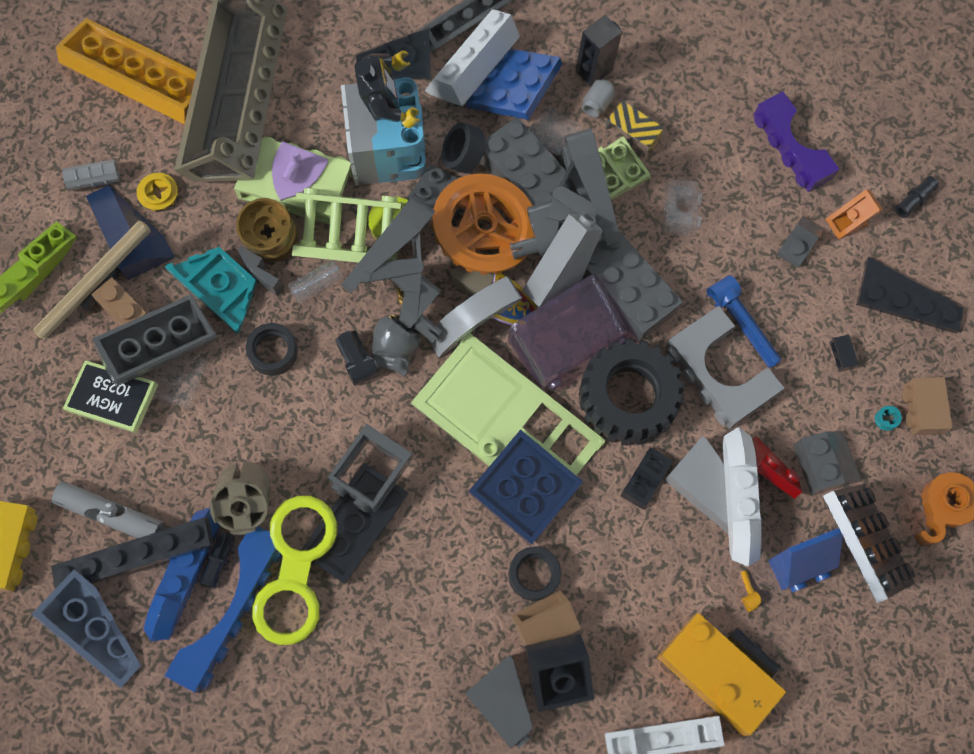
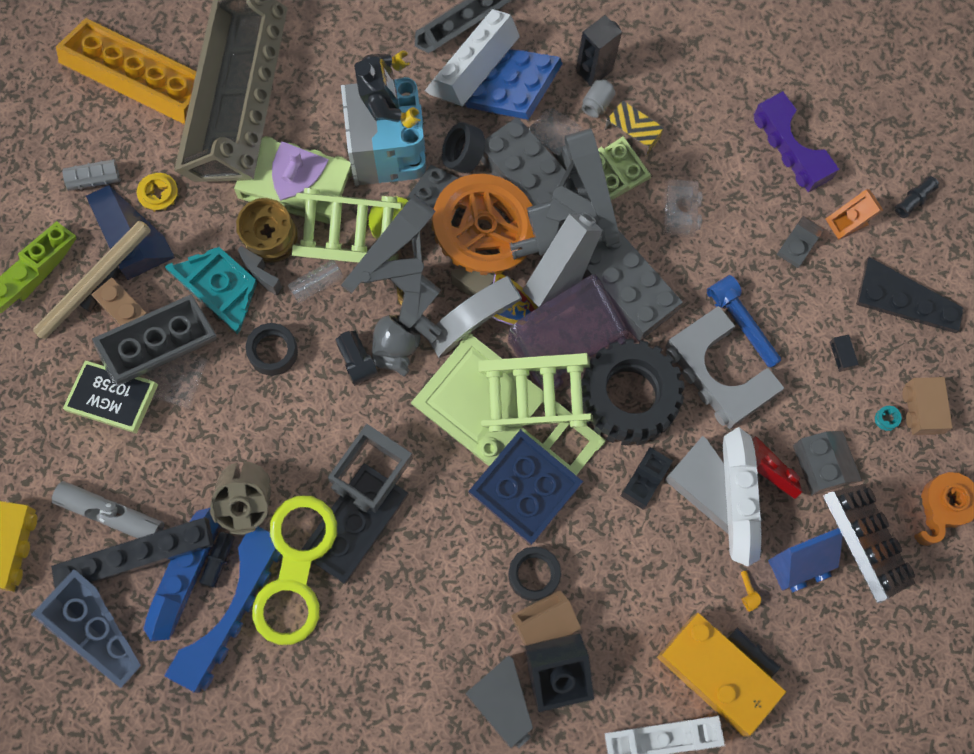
black wing [356,27,431,79] -> none
none -> yellowish green fence [478,353,593,432]

